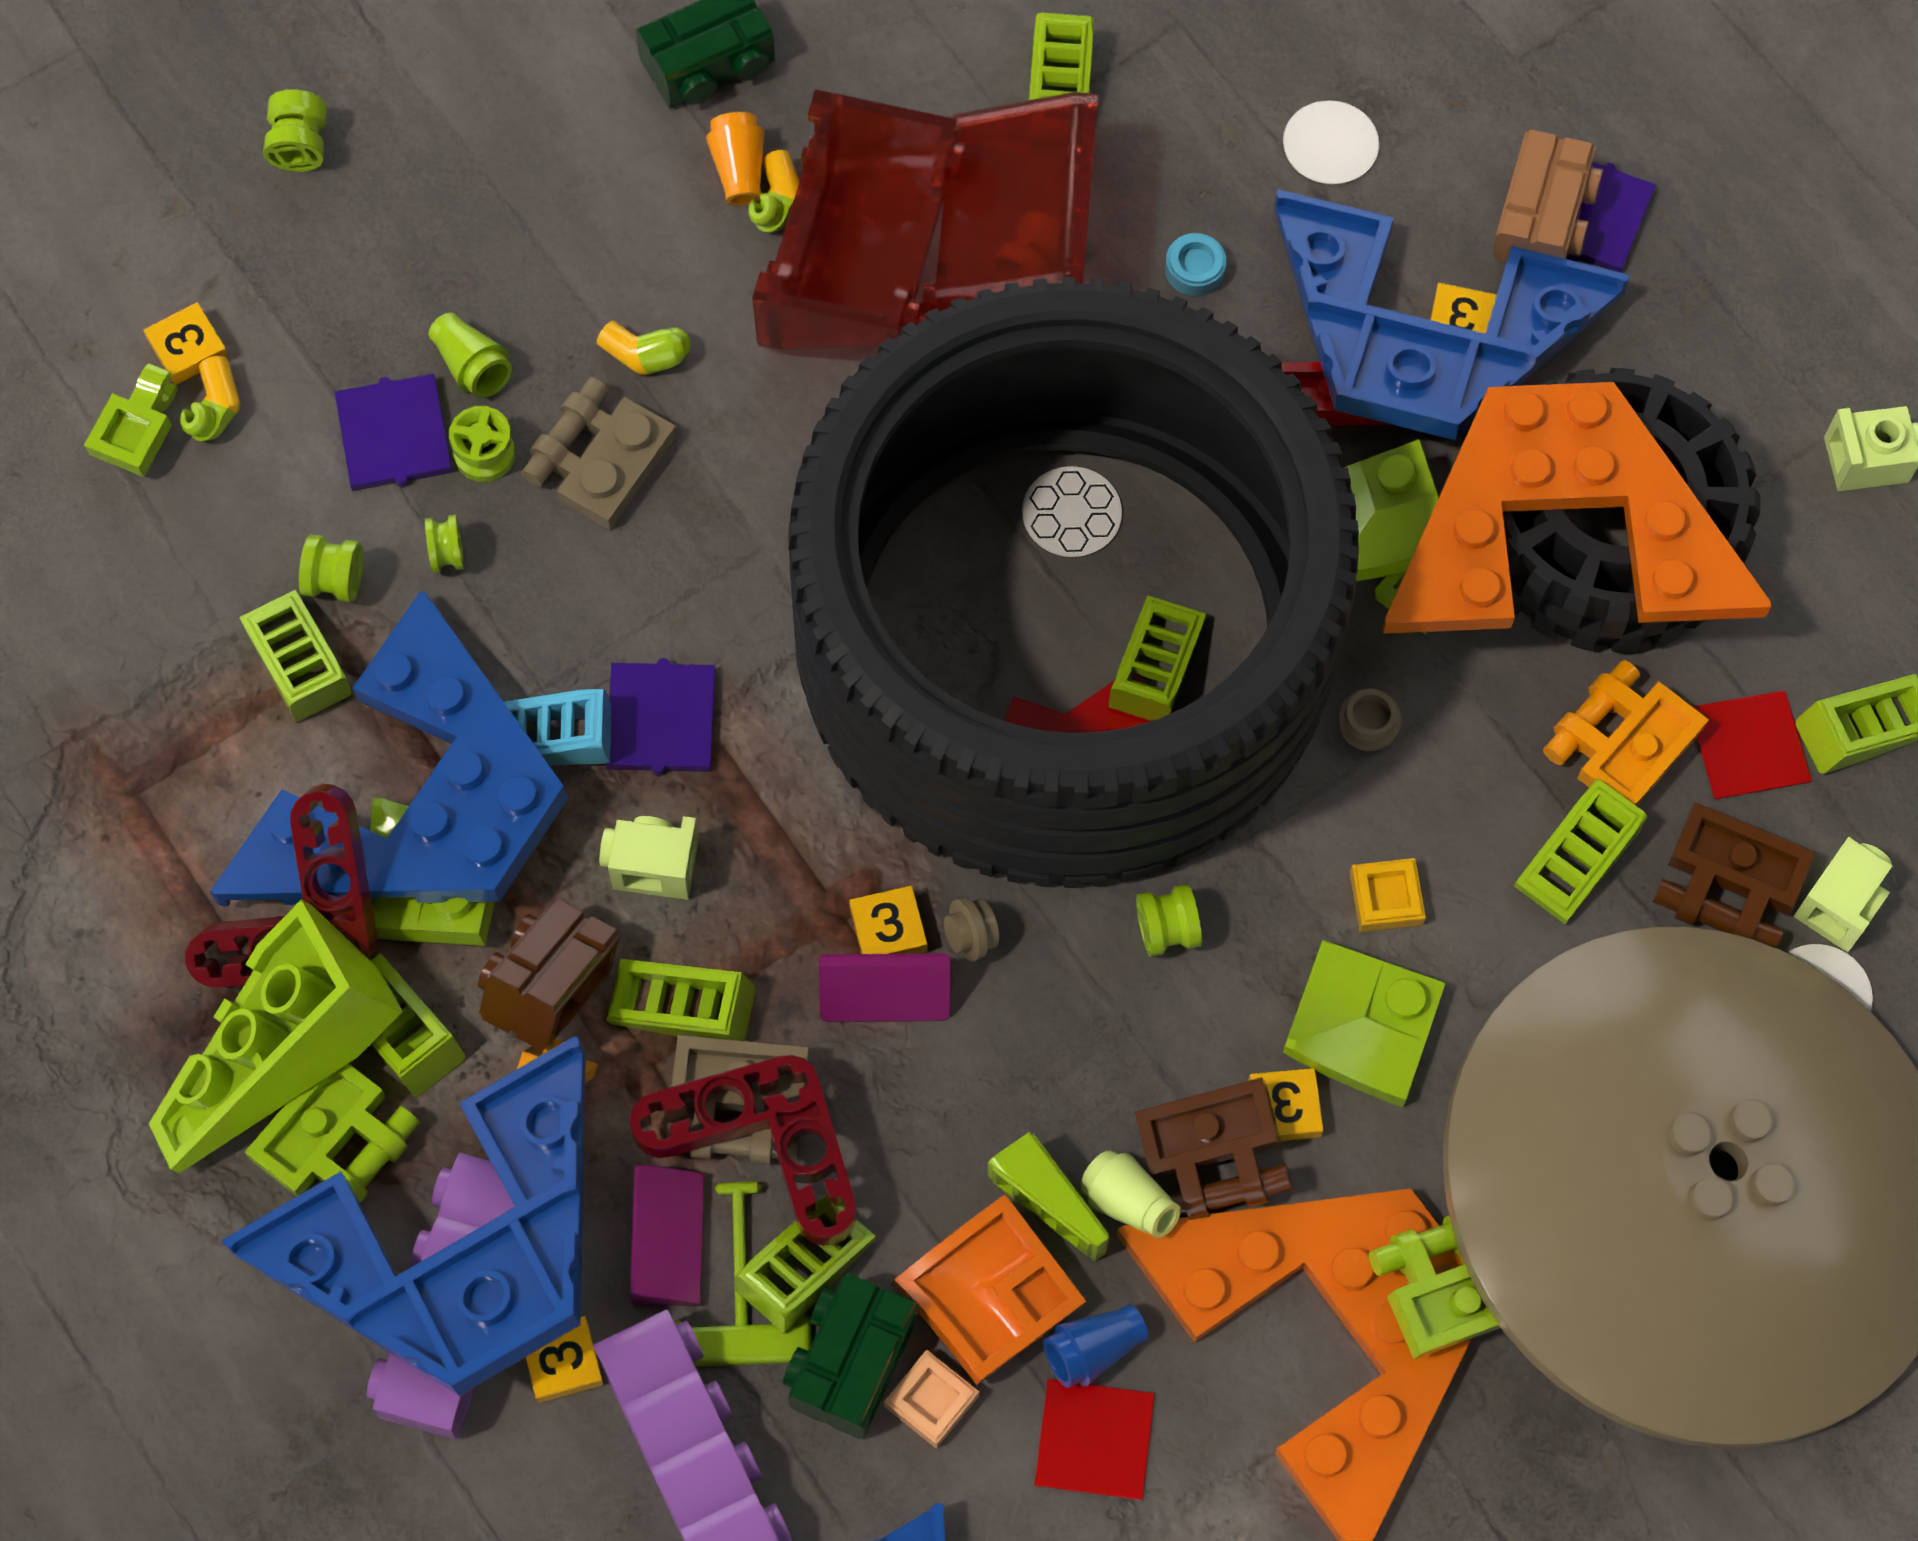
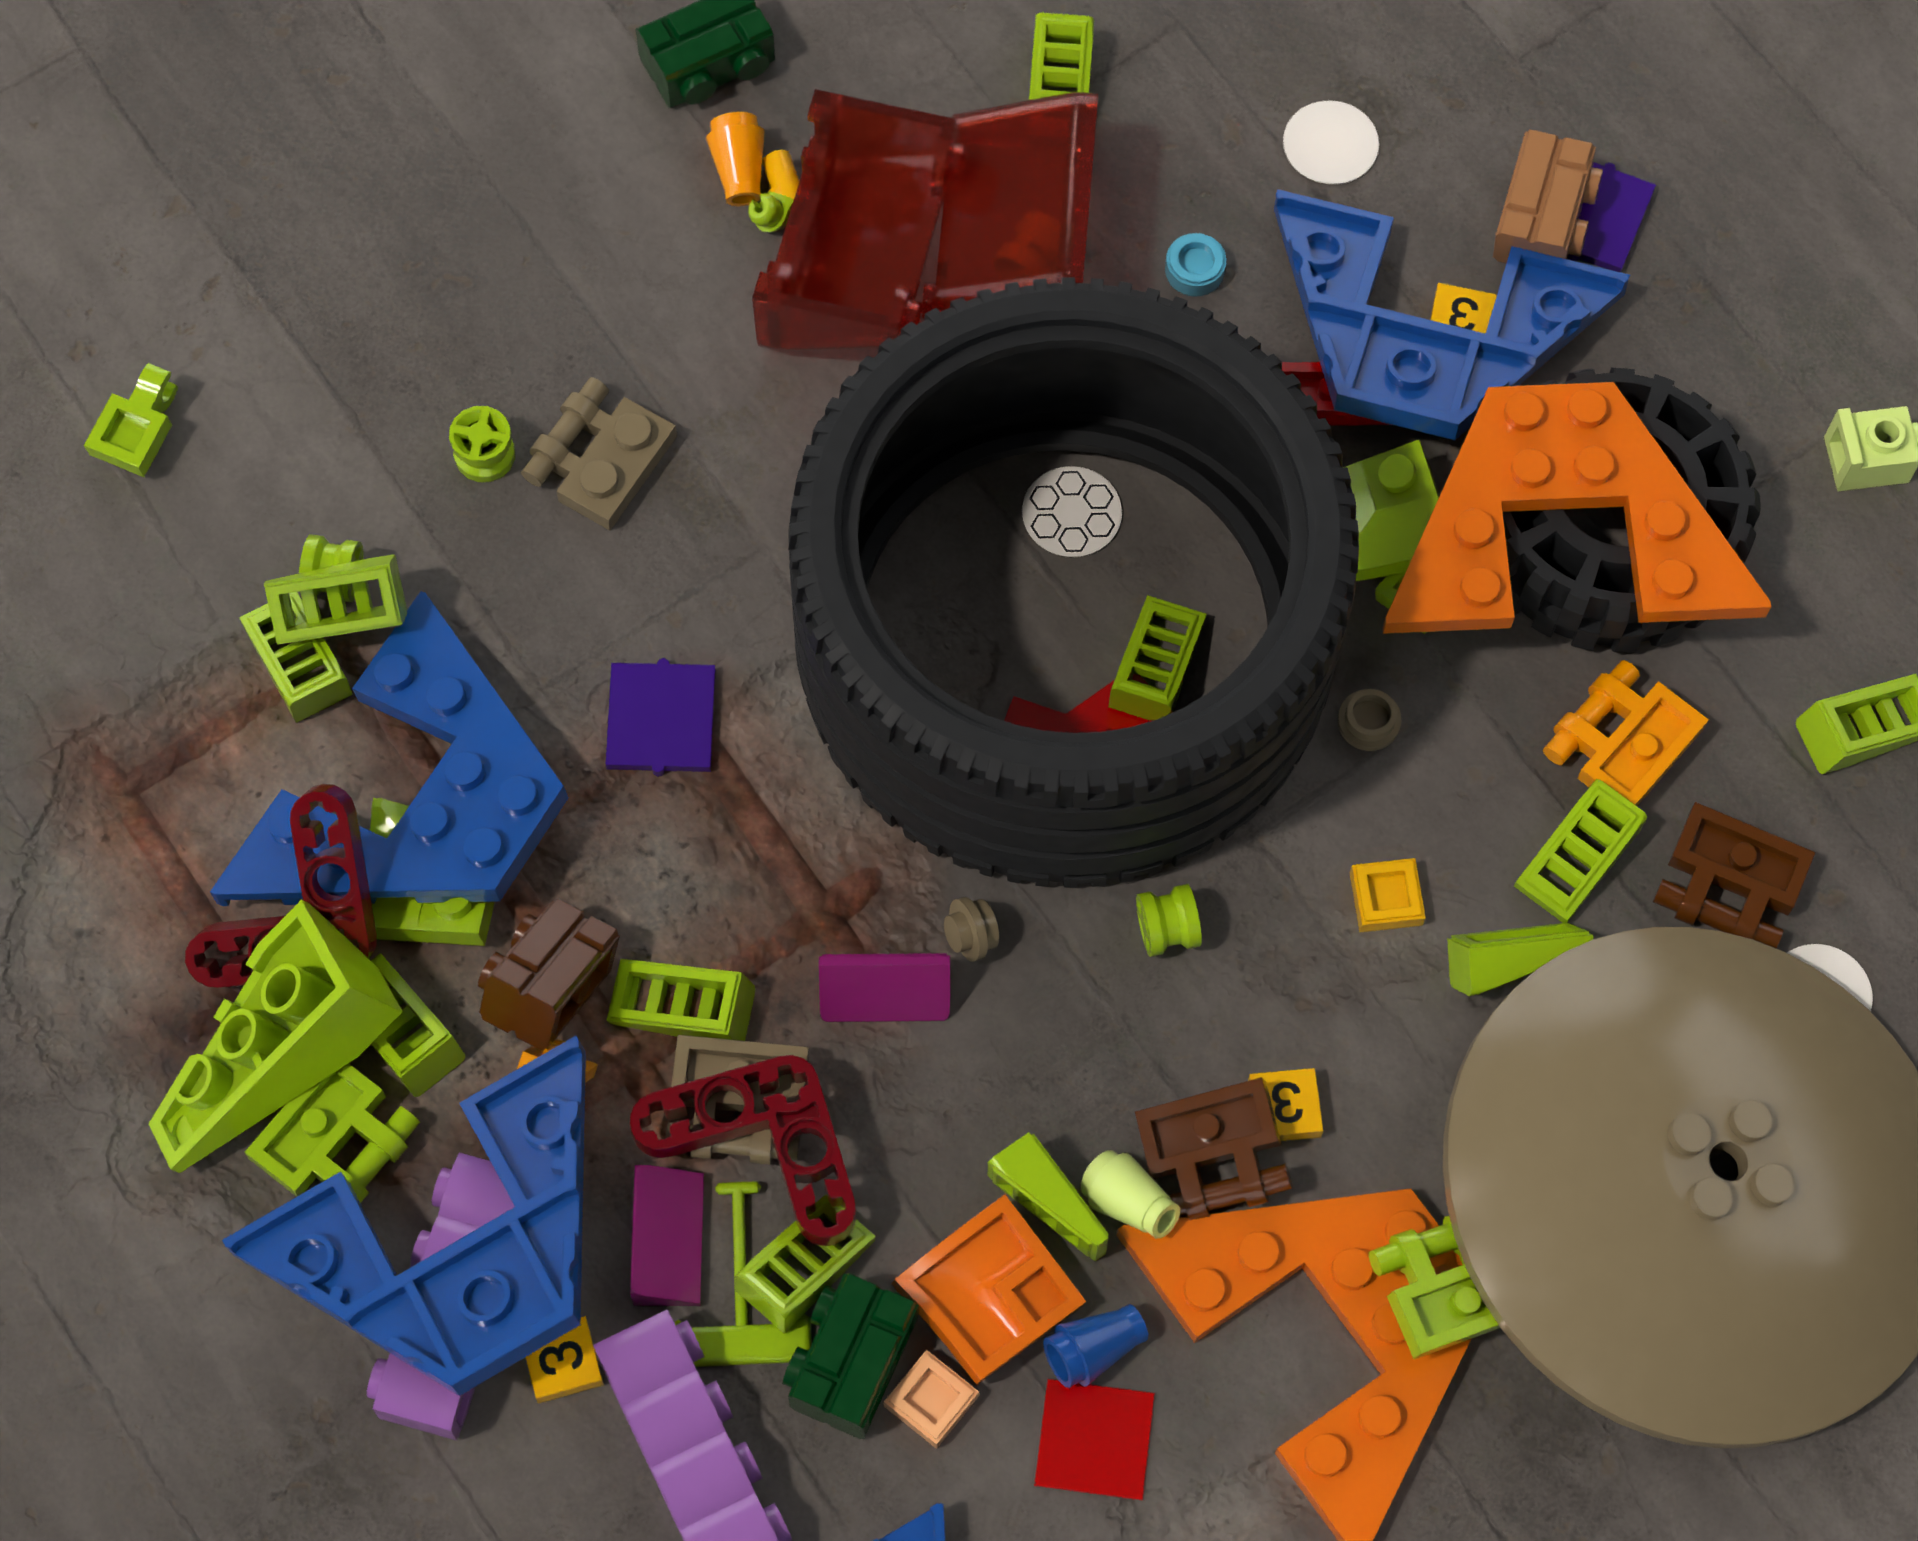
yellow tile [143,302,229,385] -> none
arm [180,356,240,442] -> none
lime wheel [263,89,328,172] -> none
dark purple piece [334,373,453,491] -> none
lime bush [425,514,464,574] -> none
lime cone [428,312,512,398] -> none
medium azure slope [504,689,612,766] -> none
arm [597,320,691,375] -> none
yellowish green brick [599,816,699,900] -> none
yellow tile [849,885,927,954] -> none
lime plate [1283,940,1446,1108] -> none
red sticker [1692,690,1812,799] -> none
yellowish green brick [1793,837,1892,953] -> none
none -> lime slope [264,554,407,645]
none -> lime slope [1447,923,1593,996]

